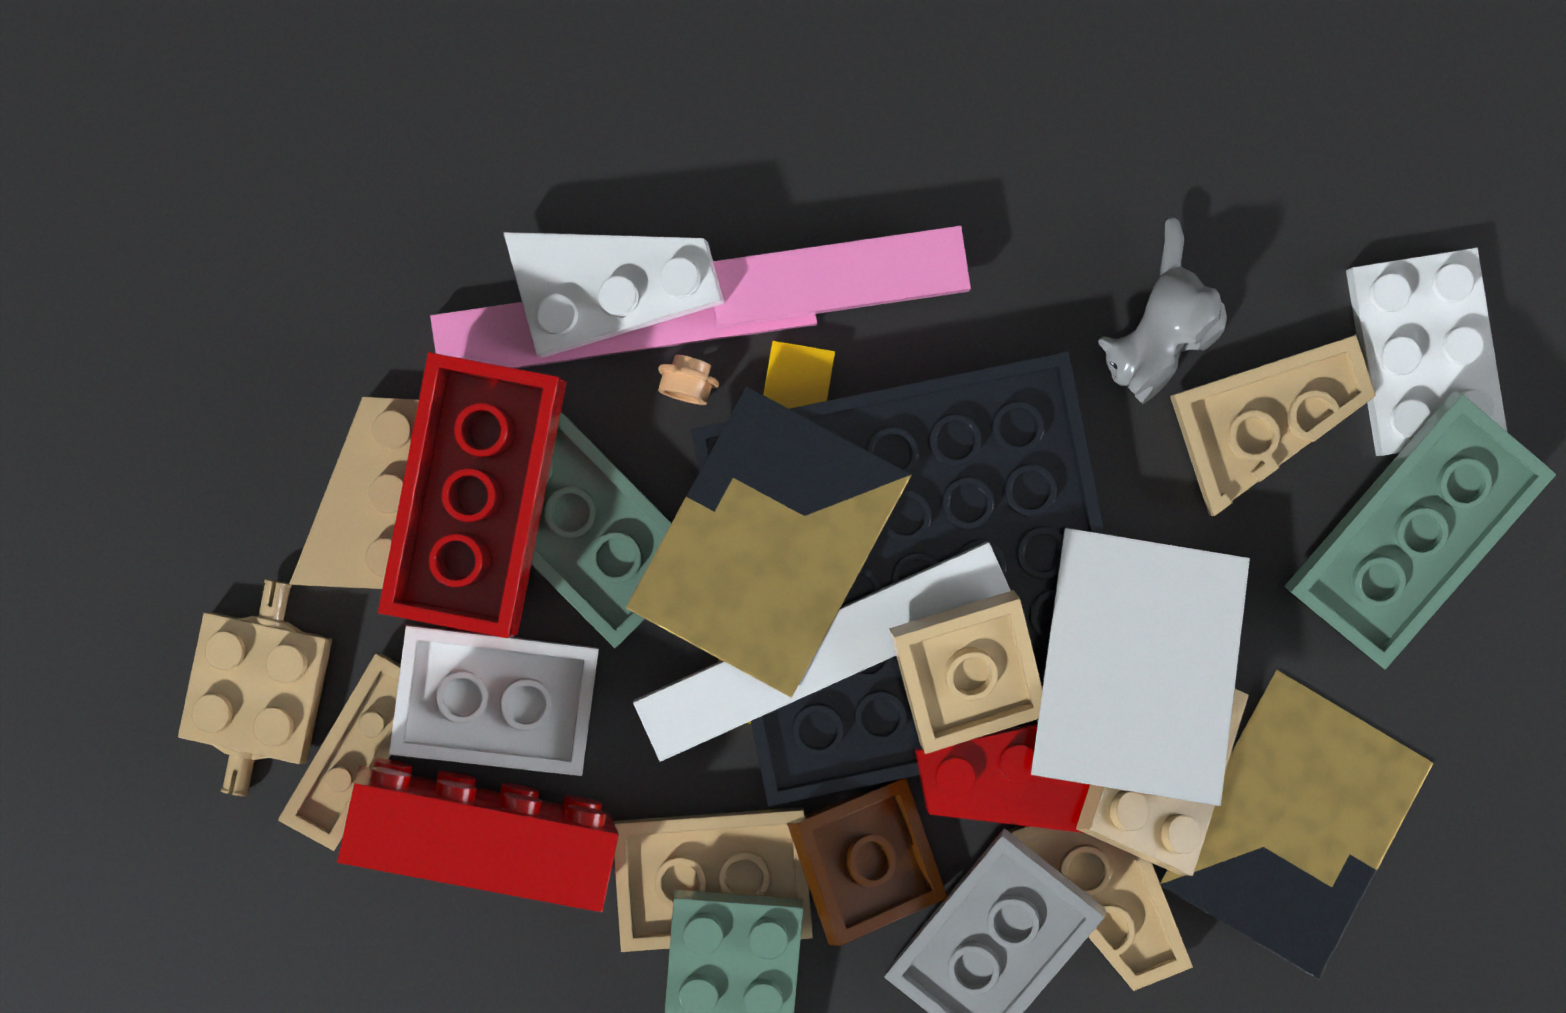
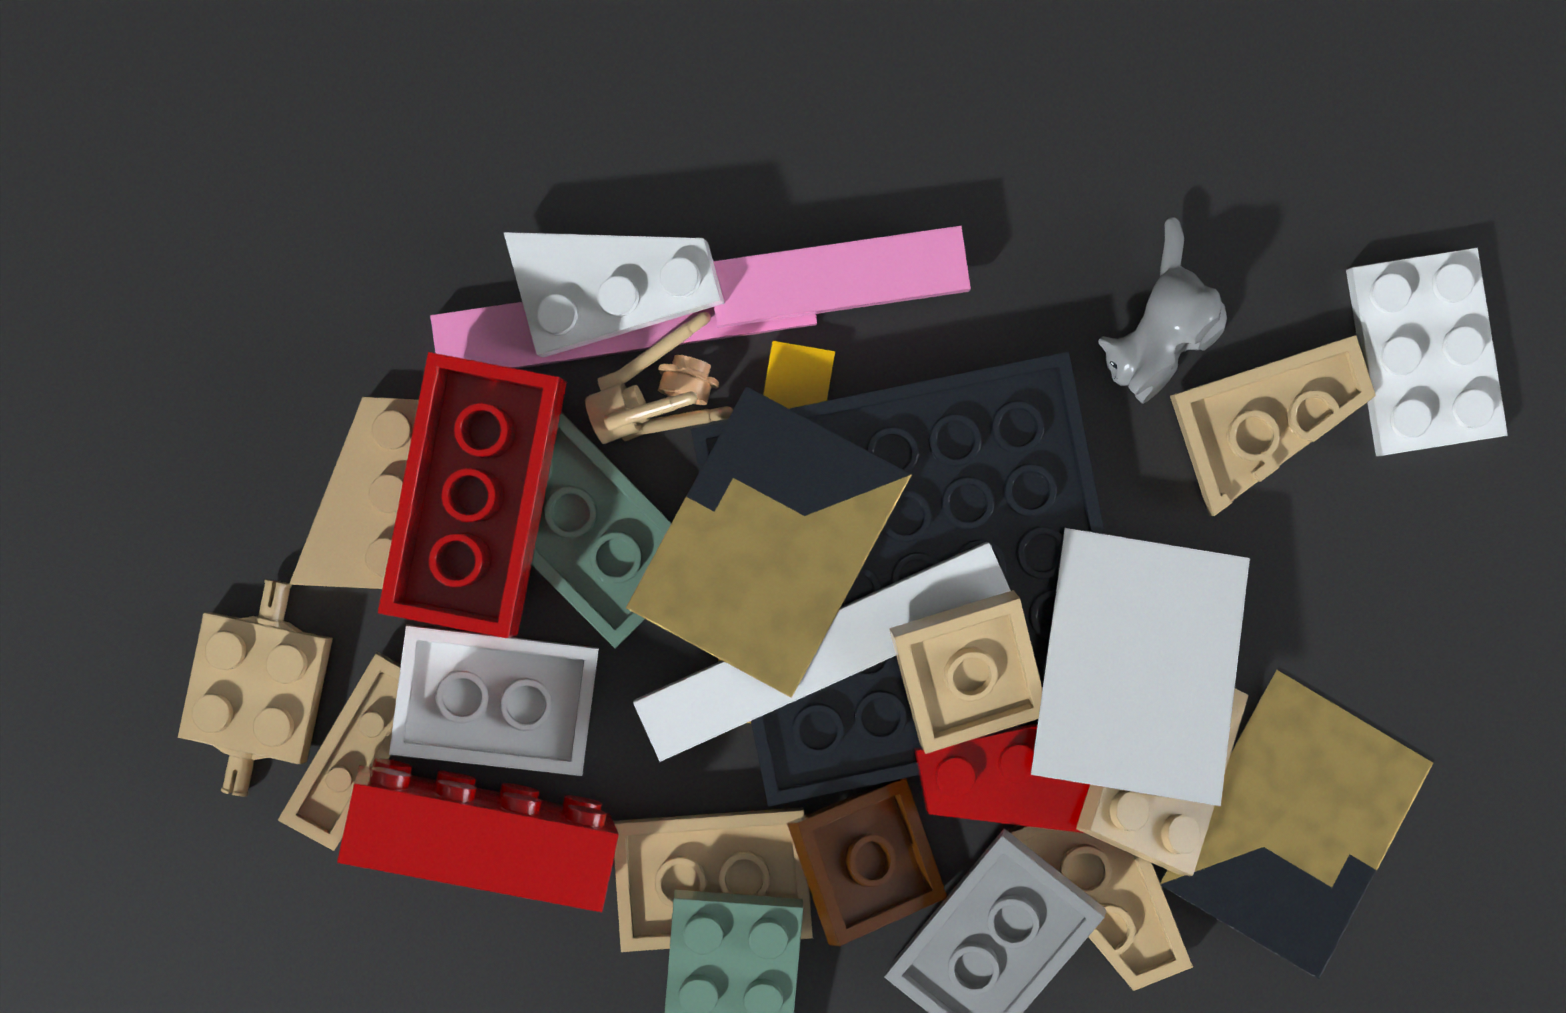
sand green plate [1284,390,1556,669] -> none
none -> tan plant [585,312,733,444]

